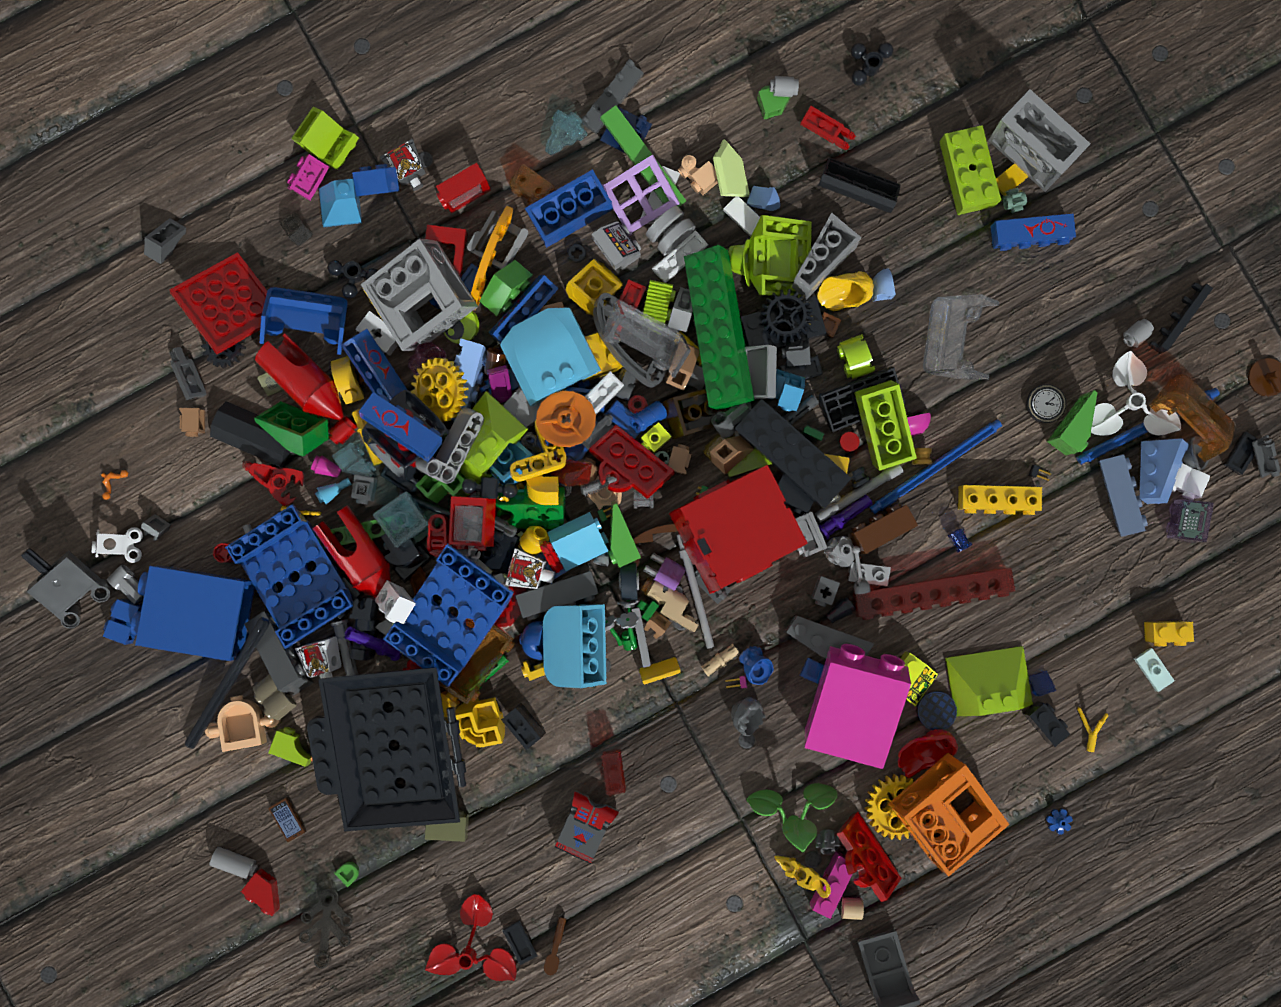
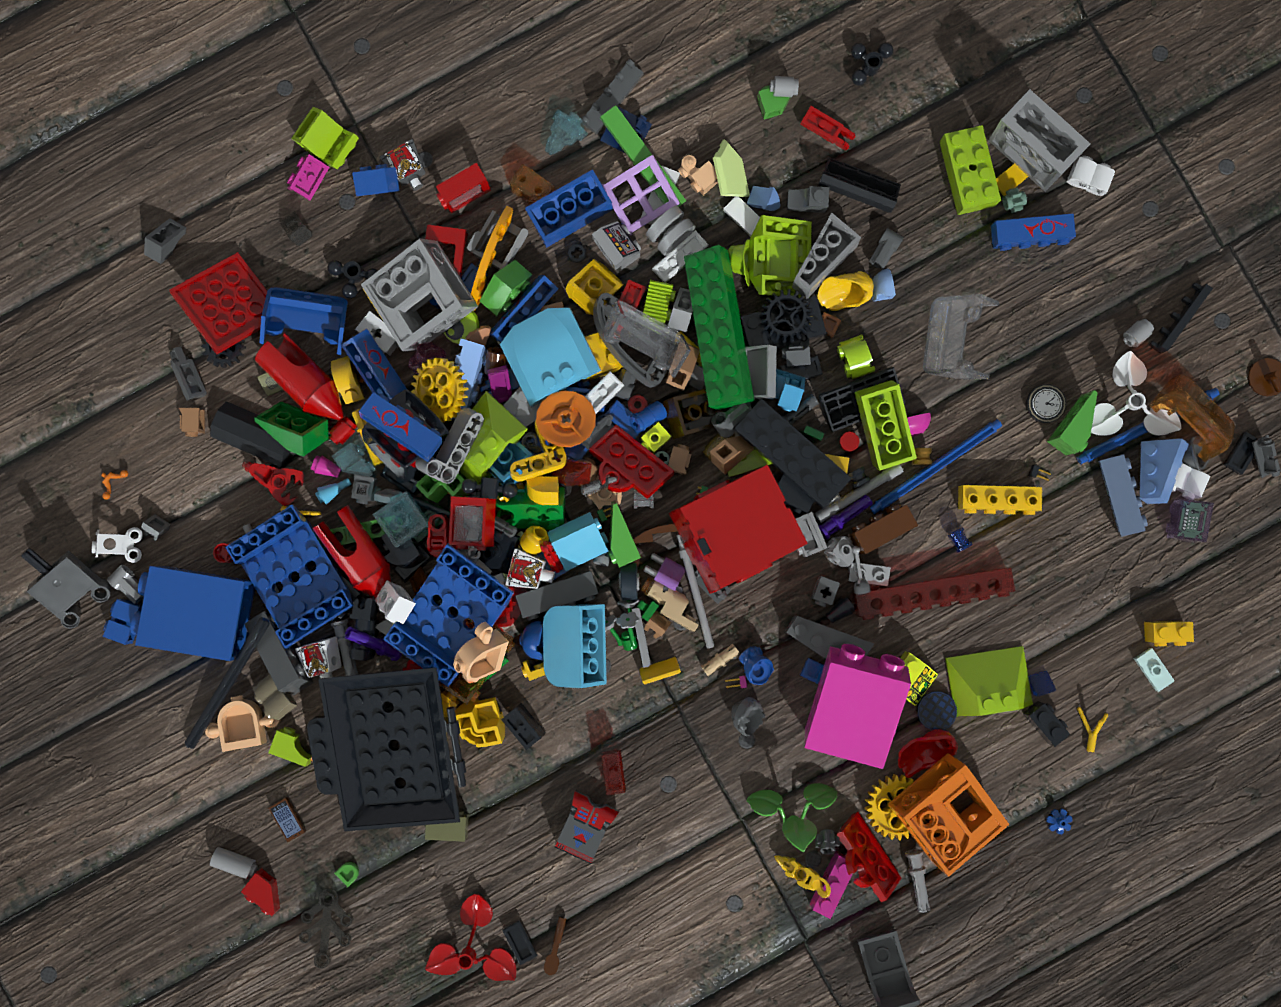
dark azure slope [319,178,362,227] -> none
tan brick [841,897,864,920] -> none
none -> light grey tile [374,488,402,504]
none -> light nougat piece [453,622,509,683]
none -> nougat tile [465,326,491,346]
none -> dark grey arch [787,186,829,213]
none -> dark grey piece [869,228,904,270]
none -> light grey pin [905,849,930,913]
none -> white brick [1067,156,1115,196]

